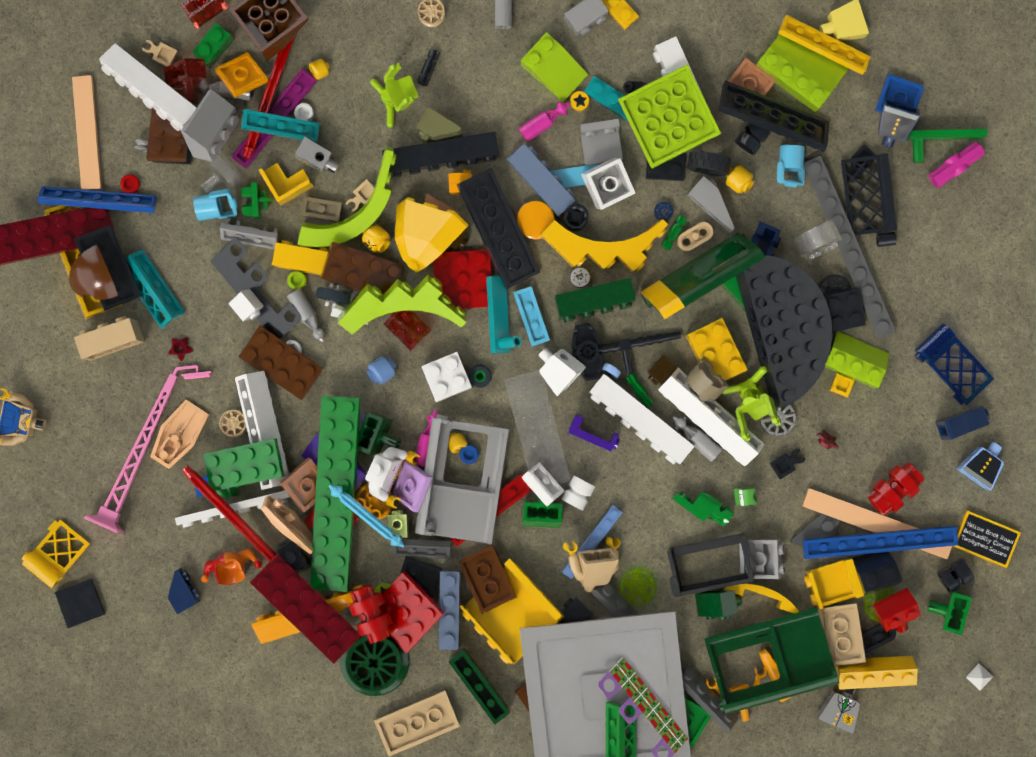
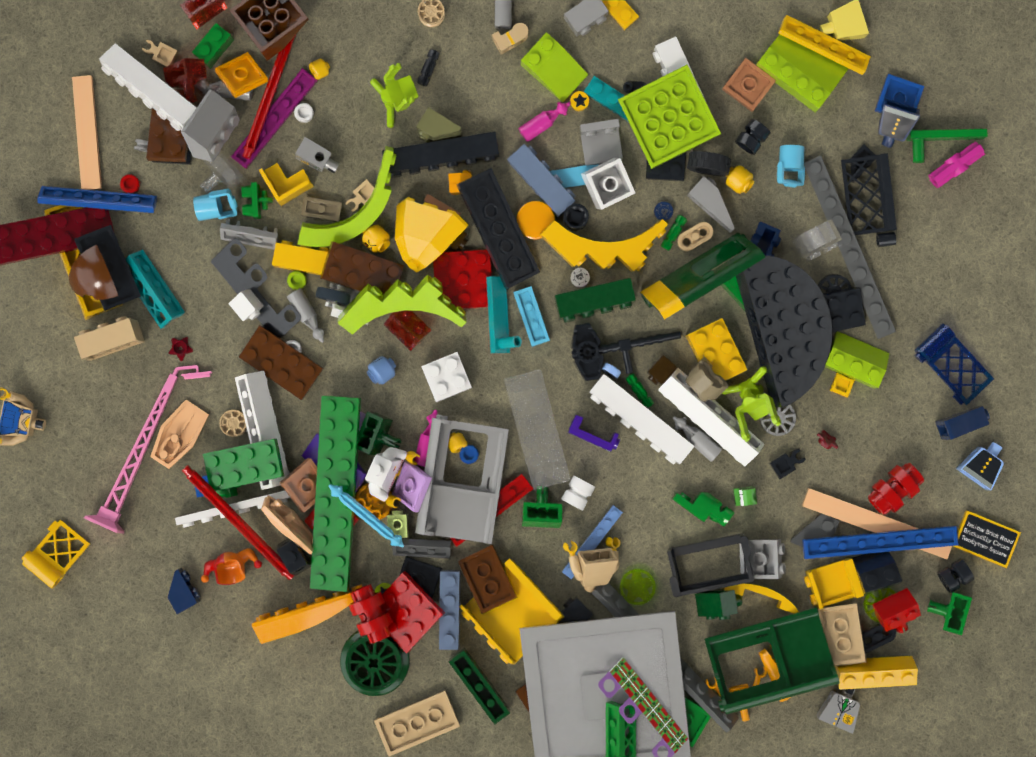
black tile [54,579,105,628] -> none
teal plate [241,109,320,143] -> none
dark red plate [249,554,360,664] -> none
black wheel [468,365,492,388] -> none
white slope [522,462,564,506] -> none
white torso [538,348,586,396] -> none
black plate [718,80,829,152] -> none
white slope [966,663,993,691] -> none
none -> tan leg [492,23,528,55]

